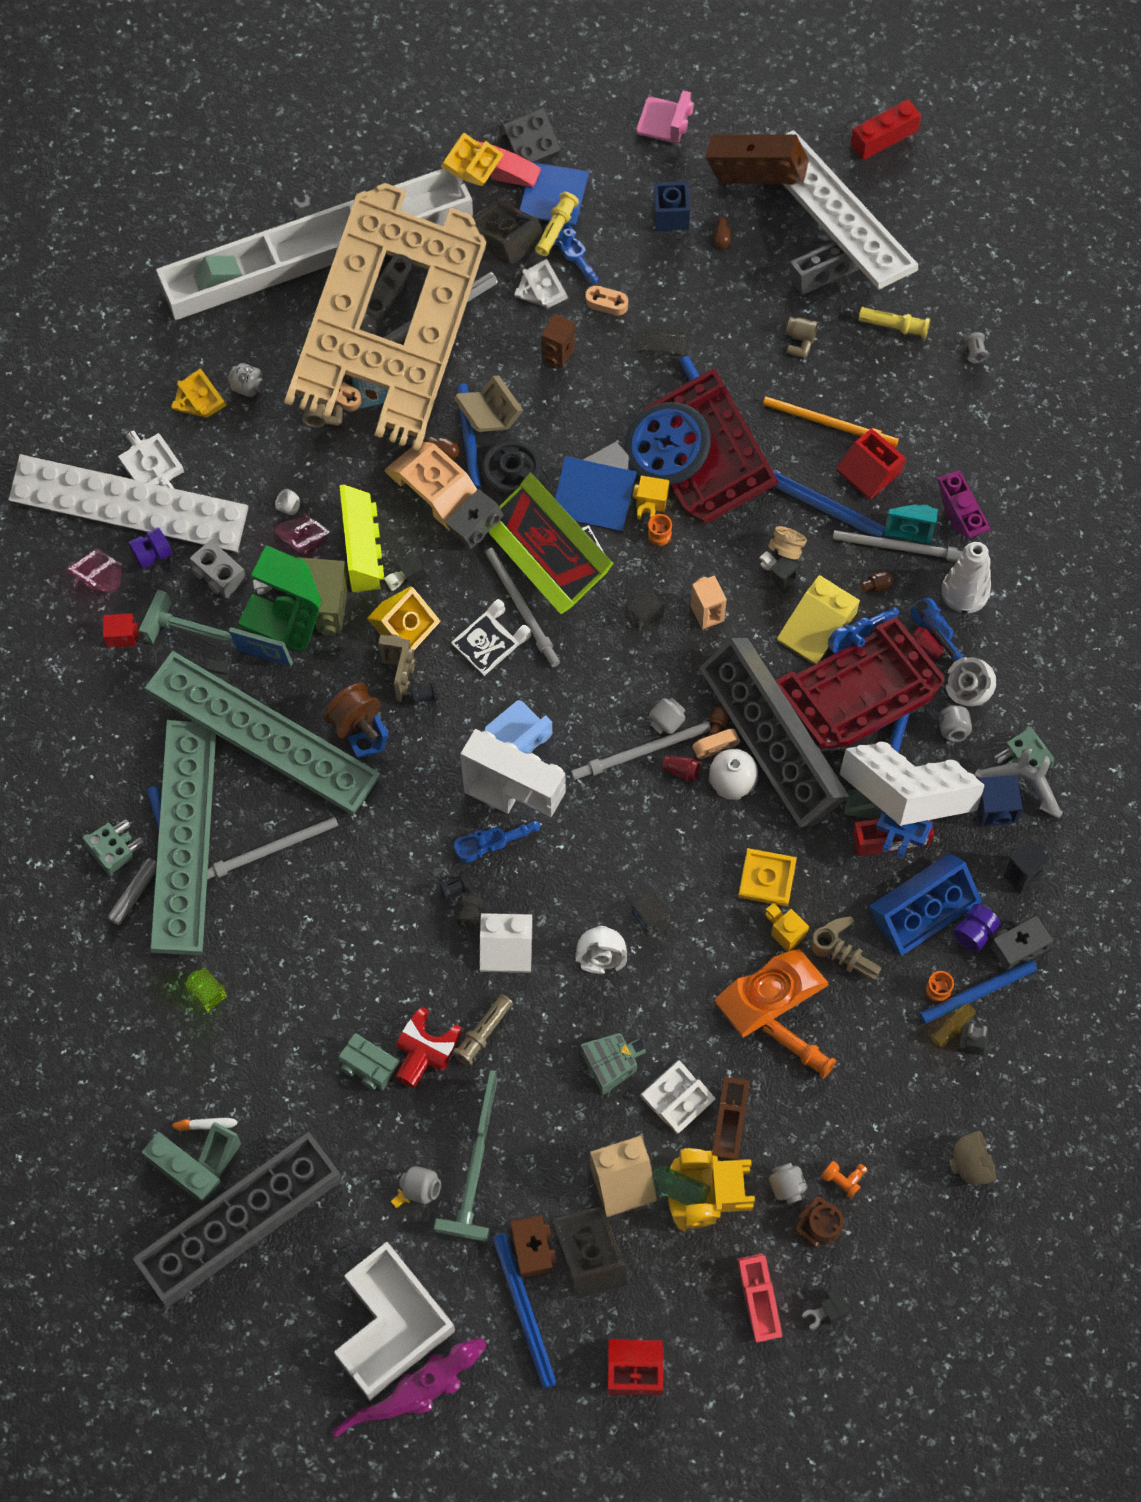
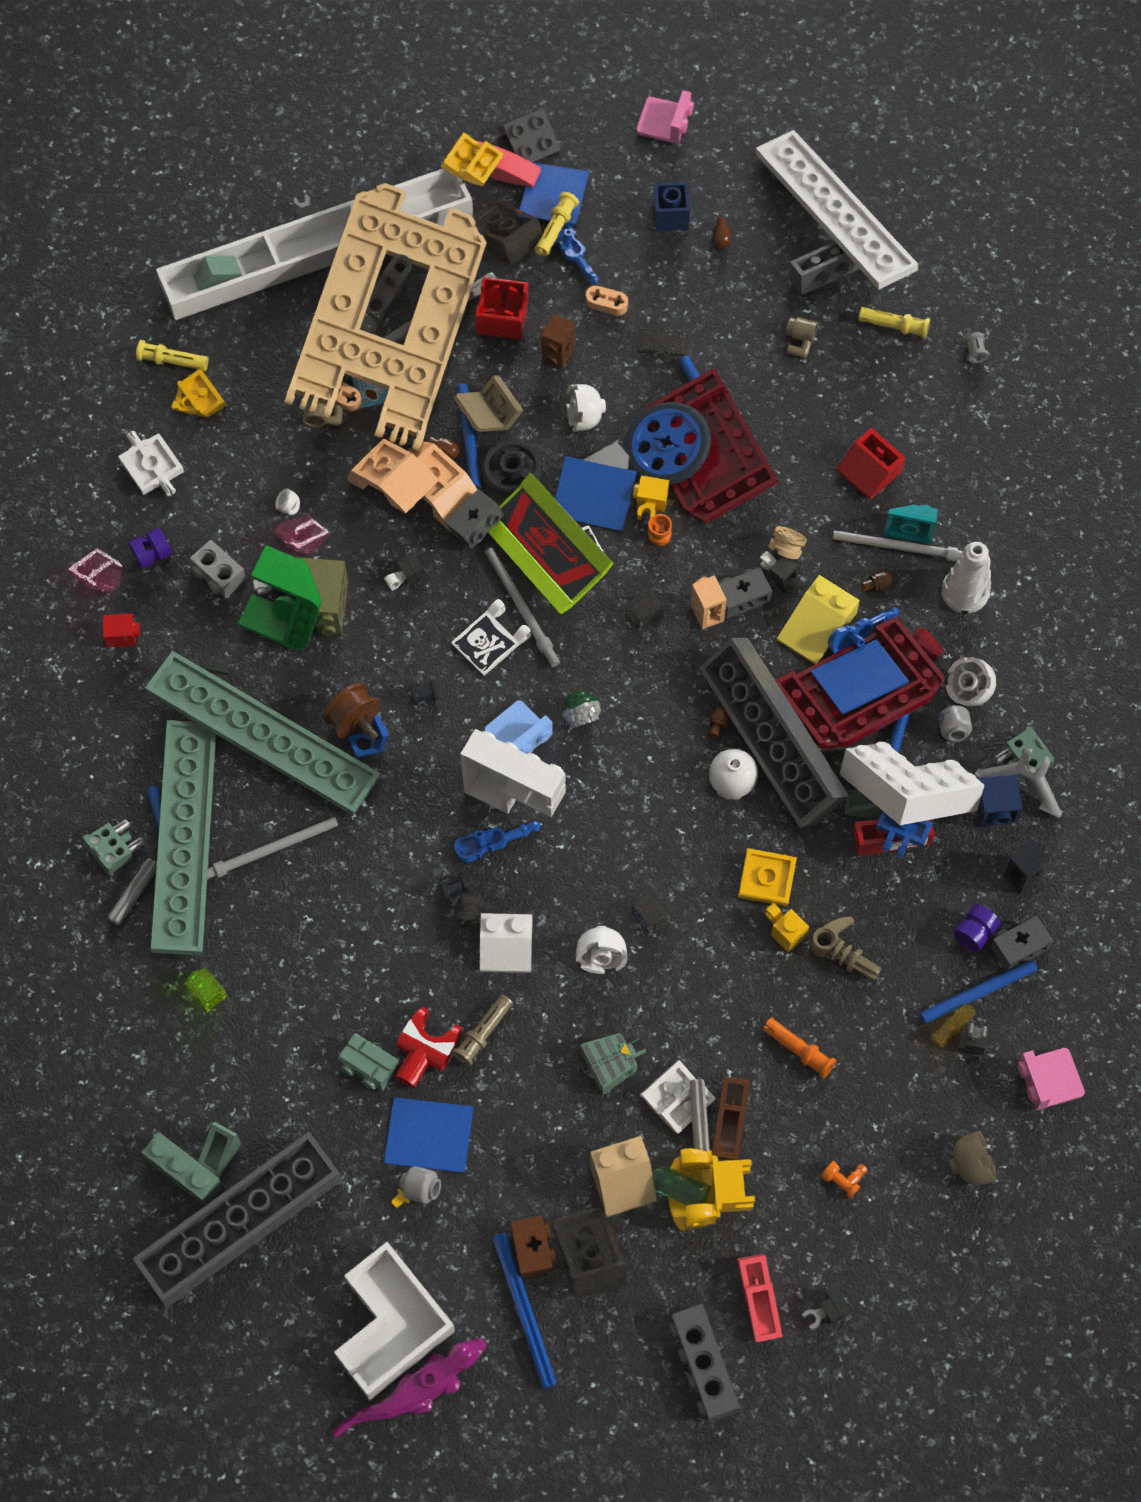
white plate [9,454,249,552] -> none
sand green piece [139,590,293,667] -> none
white piece [172,1118,237,1132] -> none
light grey head [228,363,265,397] -> none
neon yellow slope [340,485,384,592] -> none
yellow slope [367,587,440,650] -> none
dark tan bracket [378,634,415,702] -> none
sand green piece [434,1070,497,1242] -> none
white slope [514,259,568,308] -> none
light grey bar [571,722,711,780] -> none
red slope [608,1339,663,1396] -> none
light grey head [649,697,686,734] -> none
dark red cone [662,755,701,782] -> none
light nougat beam [692,729,740,759] -> none
reddish brown brick [705,134,809,185] -> none
orange slope [714,949,829,1038] -> none
light orange bar [763,397,899,448] -> none
light grey head [769,1163,807,1204] -> none
blue axle [772,470,885,538] -> none
reddish brown piece [794,1197,844,1247] -> none
red brick [851,99,921,160] -> none
blue slope [869,853,982,956] -> none
blue piece [910,598,963,662] -> none
orange wheel [926,971,954,1003] -> none
magenta slope [938,470,991,539] -> none
none -> light yellow pin [136,340,208,371]
none -> light nougat slope [347,439,439,513]
none -> blue piece [384,1097,474,1173]
none -> red piece [475,277,529,340]
none -> light grey piece [562,689,601,728]
none -> white cylinder [566,384,606,432]
none -> dark grey brick [668,1304,740,1423]
none -> light grey axle [689,1079,710,1151]
none -> dark grey brick [719,568,772,619]
none -> blue piece [811,640,909,715]
none -> bright pink bracket [1018,1048,1085,1110]

